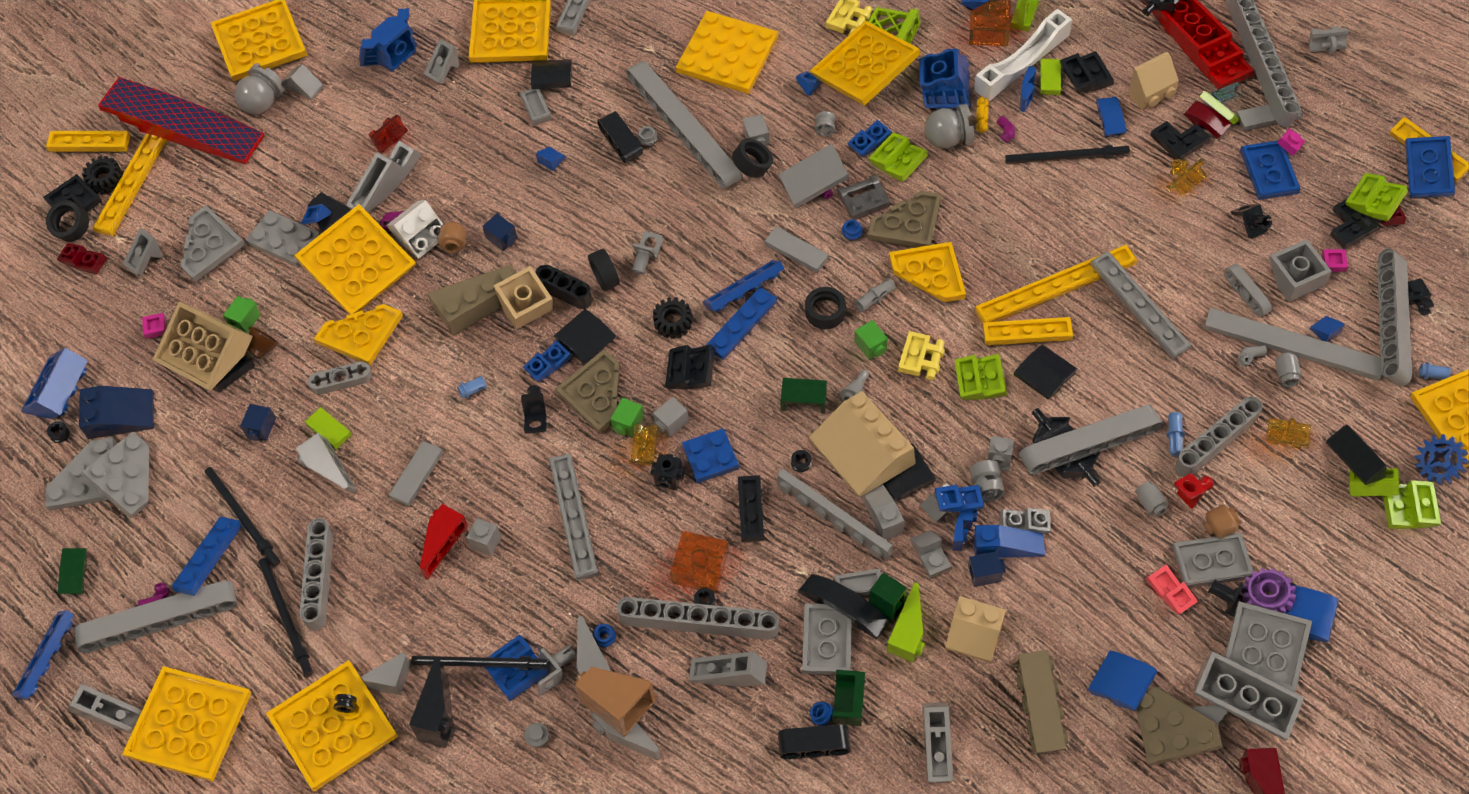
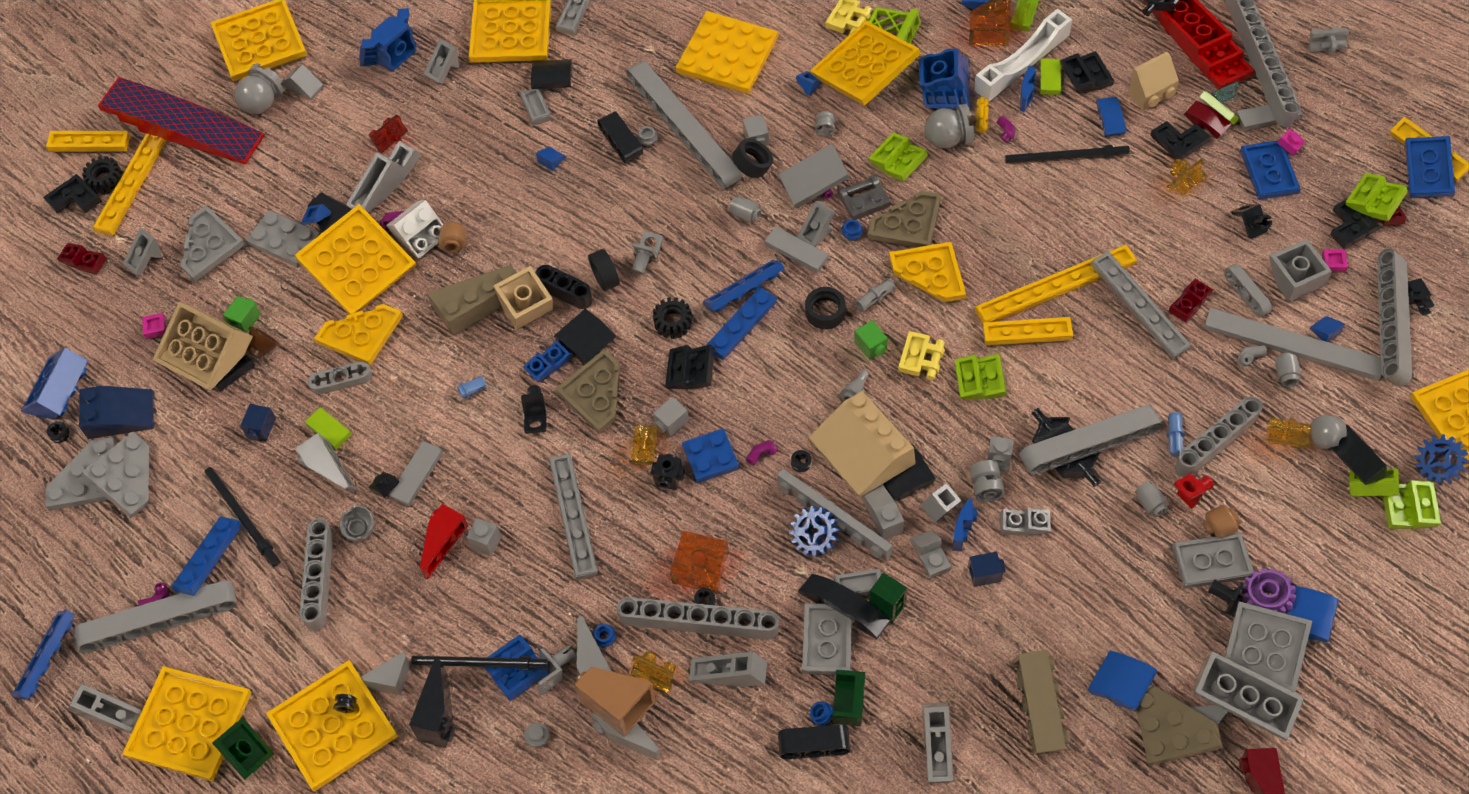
black tyre [46,200,89,242] -> none
dark green slope [58,548,87,594] -> none
black bar [258,558,314,677] -> none
dark blue brick [482,213,518,251] -> none
bright green brick [611,398,644,437] -> none
black plate [738,475,765,542] -> none
dark green panel [780,378,827,414] -> none
blue slope [847,119,892,157] -> none
lime slope [887,582,925,662] -> none
blue slope [935,485,984,512] -> none
tan slope [945,596,1006,663] -> none
blue slope [973,525,1045,558] -> none
black slope [1013,344,1077,400] -> none
coral slope [1146,564,1198,615] -> none
medium blue pin [1419,362,1451,380] -> none
none -> dark green slope [212,717,274,780]
none -> light grey hair [339,505,375,542]
none -> black plate [368,471,399,498]
none -> clear yellow hips [631,651,676,692]
none -> light grey brick [729,196,762,223]
none -> magenta arm [745,440,778,466]
none -> gear [789,506,840,556]
none -> light grey slope [797,201,835,247]
none -> dark red slope [1168,278,1213,323]
none -> light grey hair [1309,414,1347,449]

